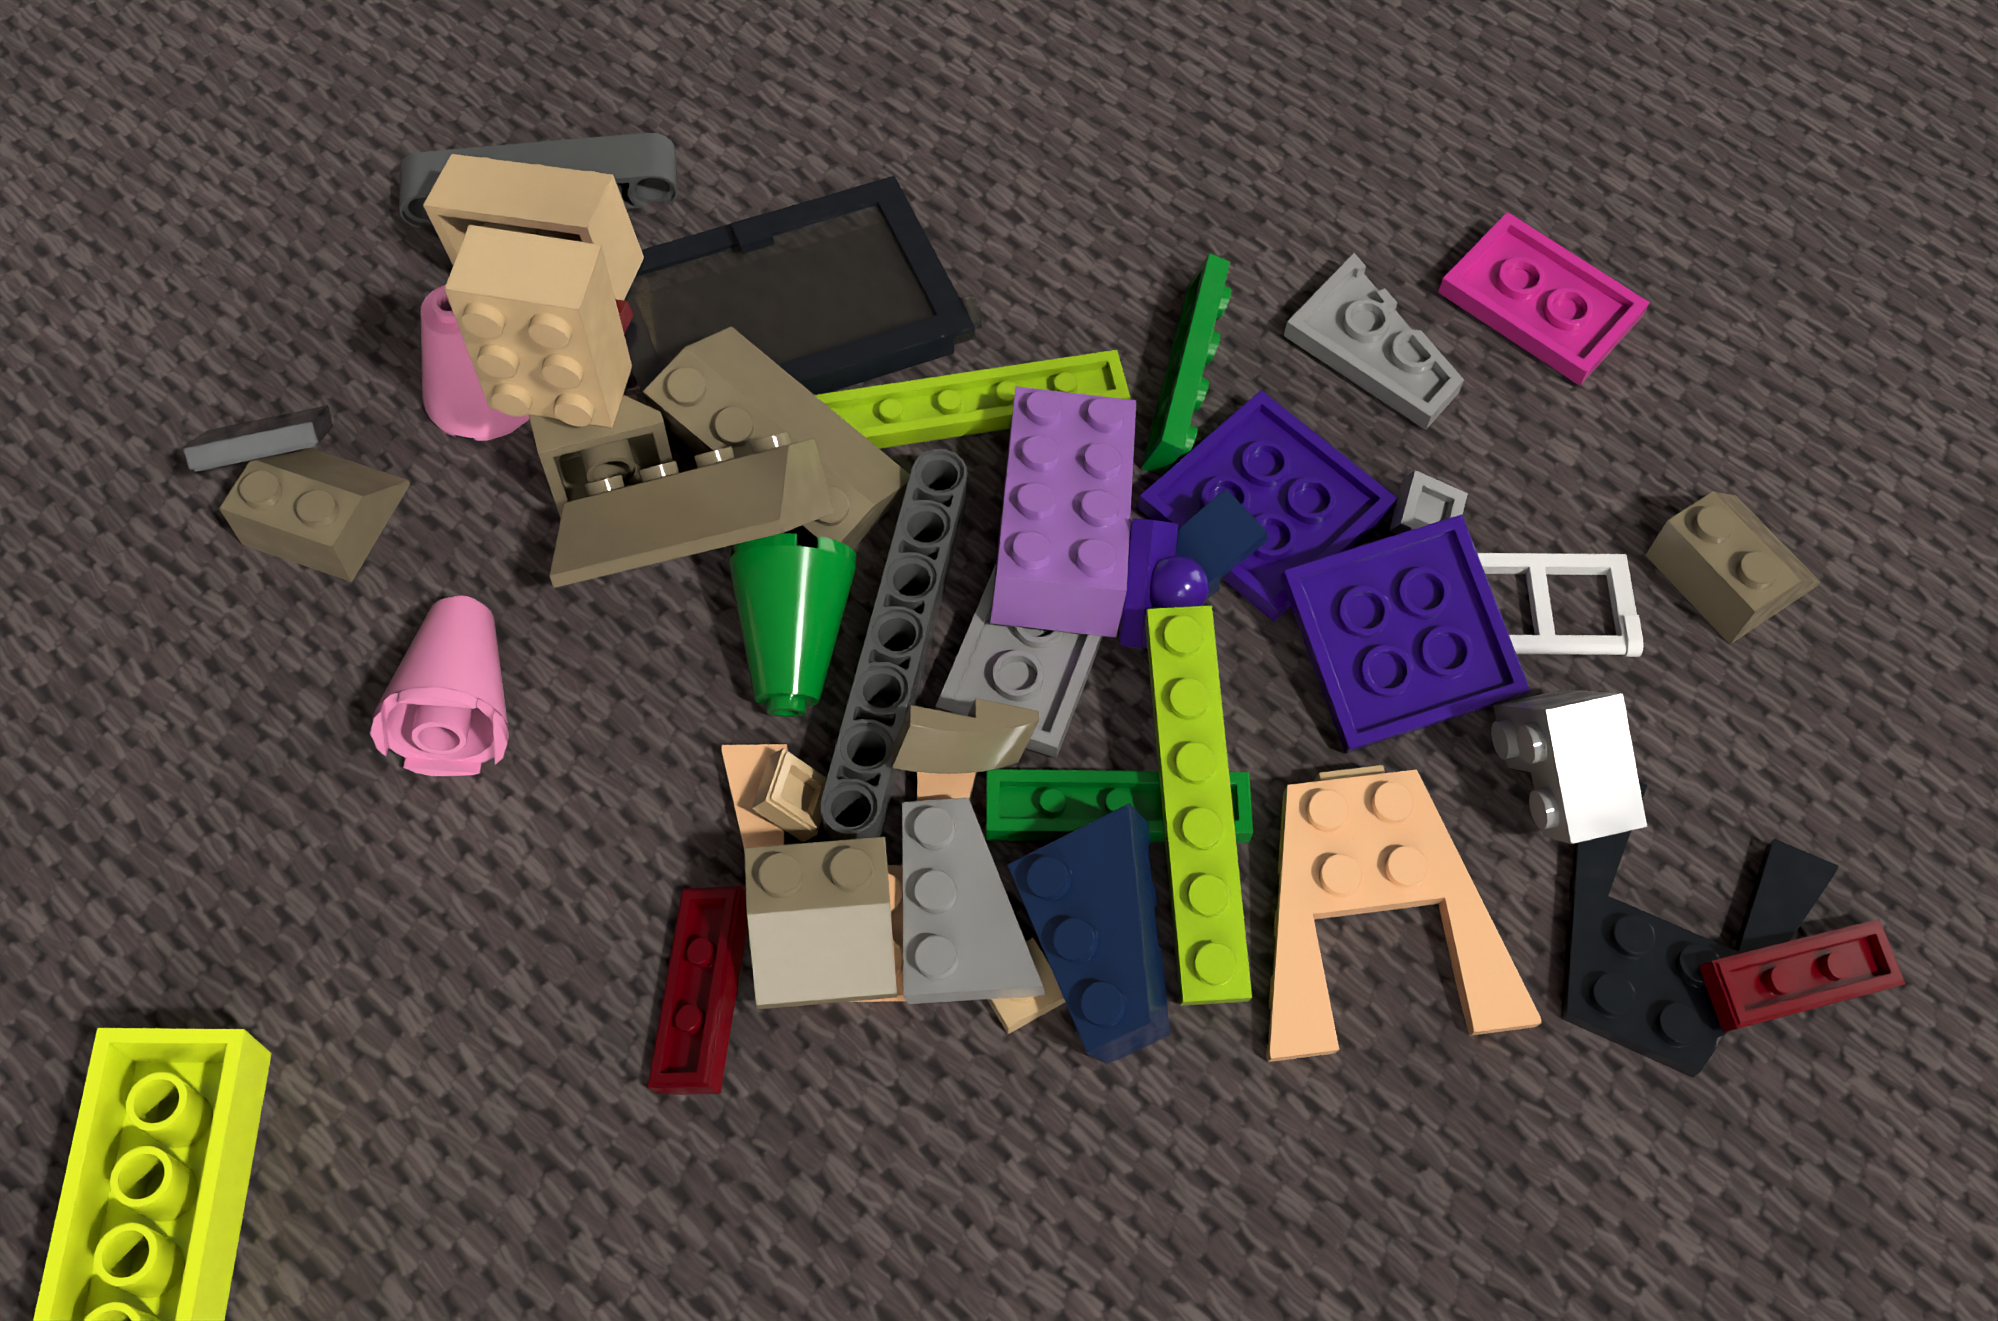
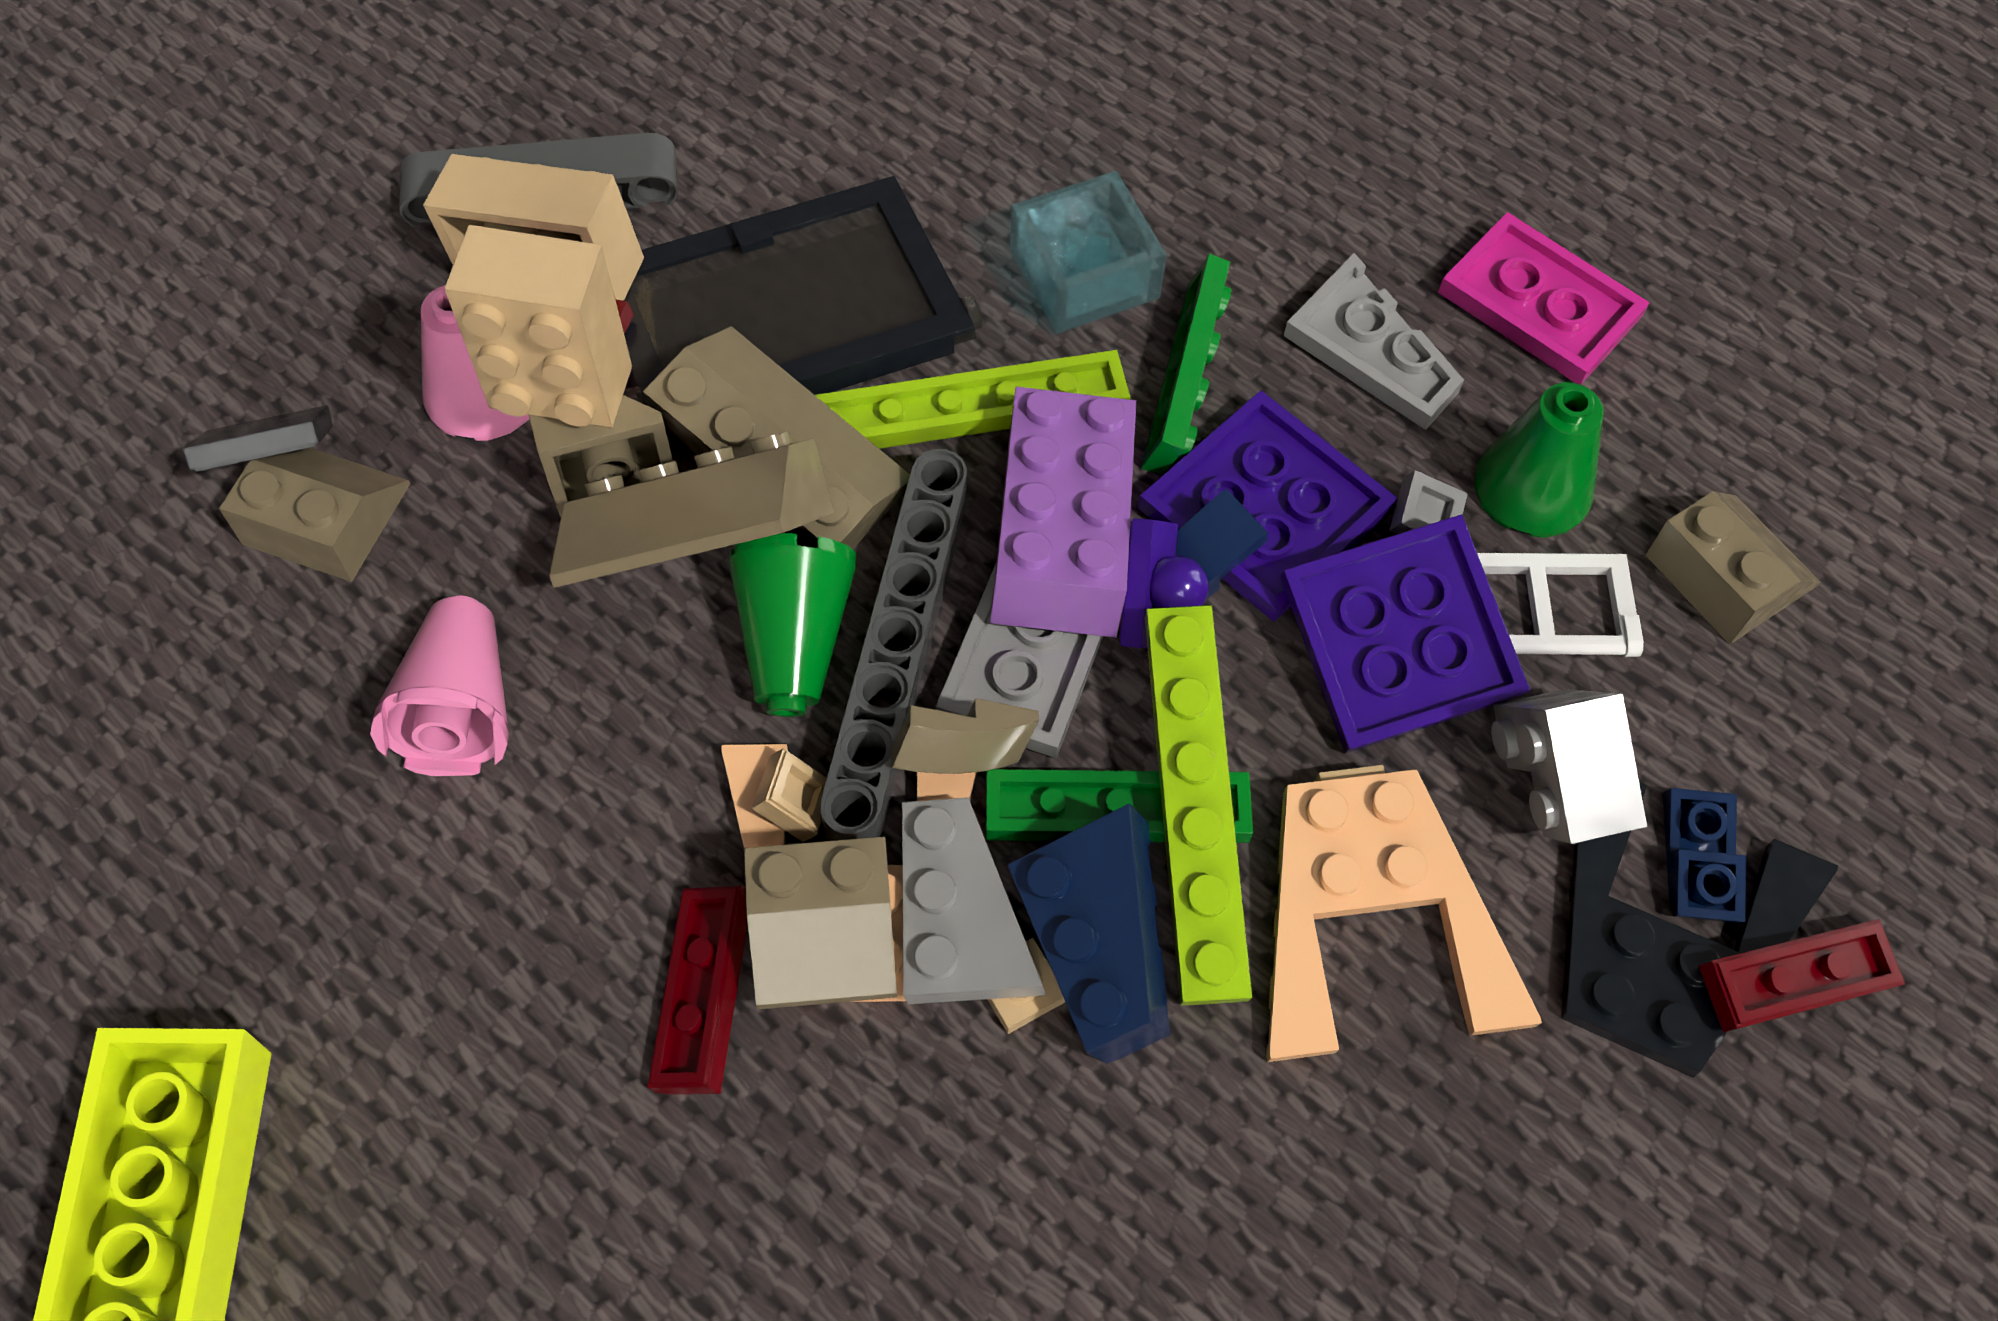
none -> clear light blue brick [1010,170,1167,334]
none -> green cone [1474,382,1604,538]
none -> dark blue slope [1663,788,1746,923]

